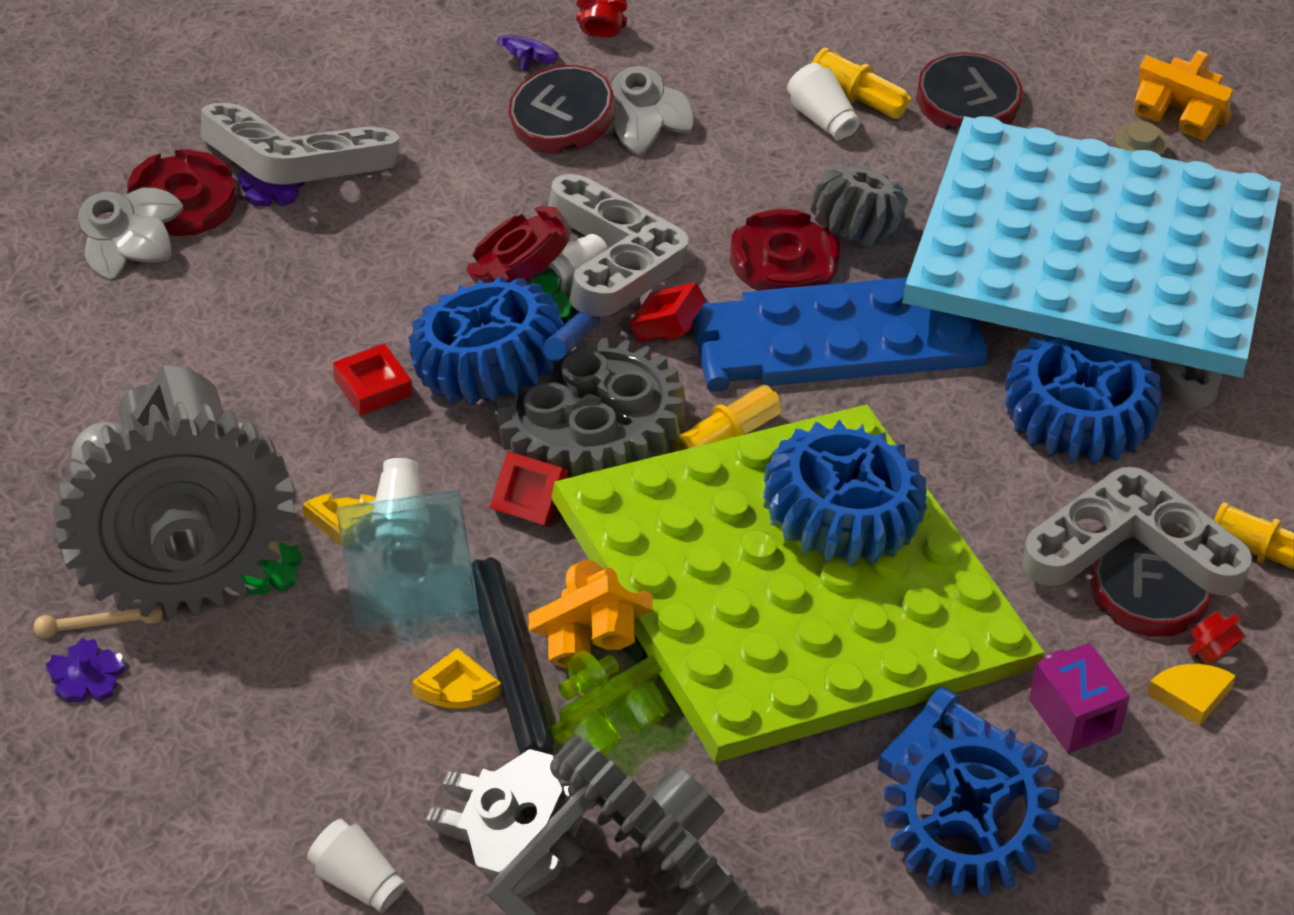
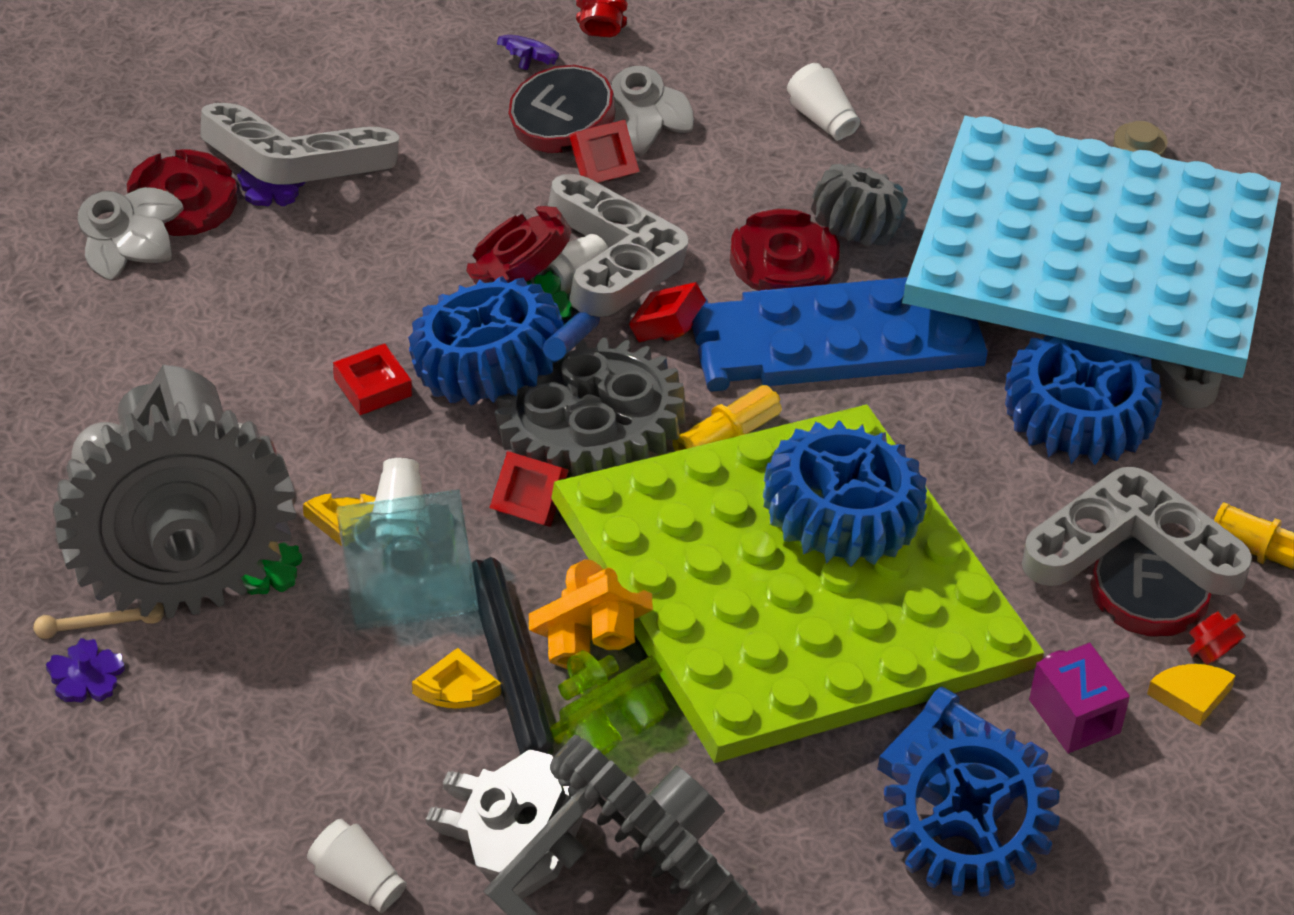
yellow axle [812,47,911,119] -> none
black tile [916,52,1023,130] -> none
light orange hips [1135,50,1233,141] -> none
none -> red plate [569,119,640,183]

